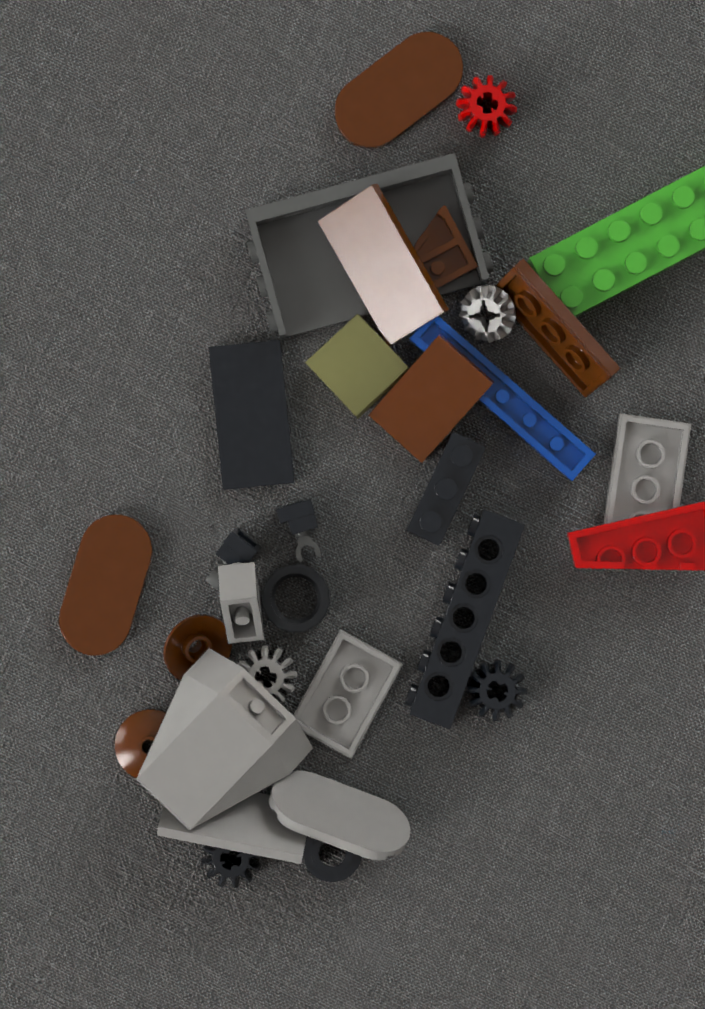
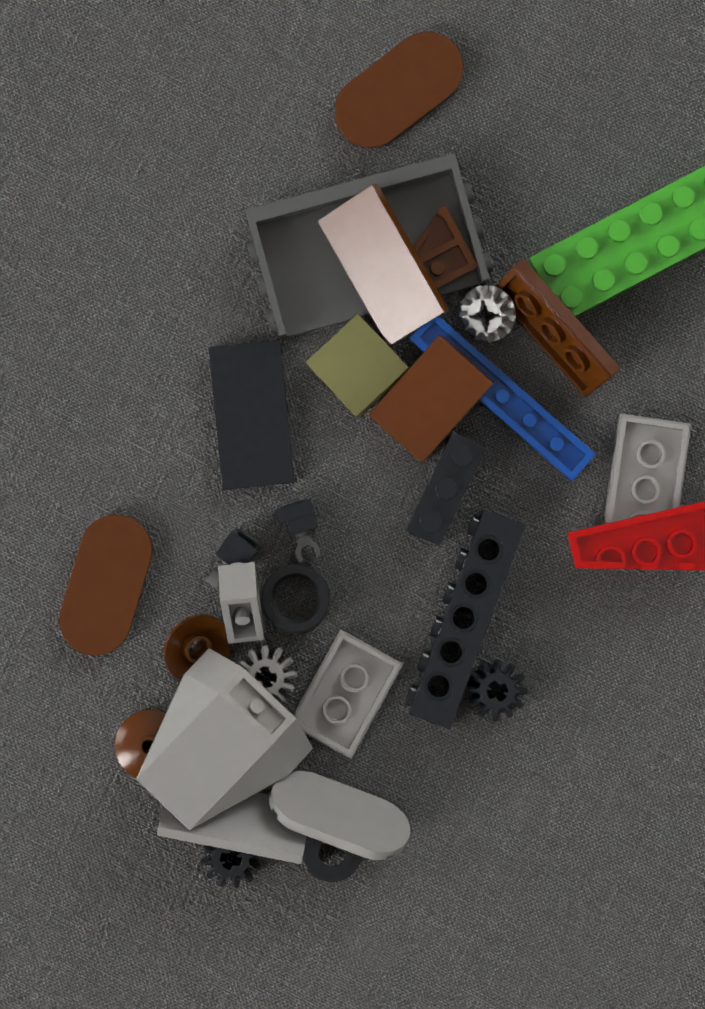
red gear [456,75,517,138] -> none

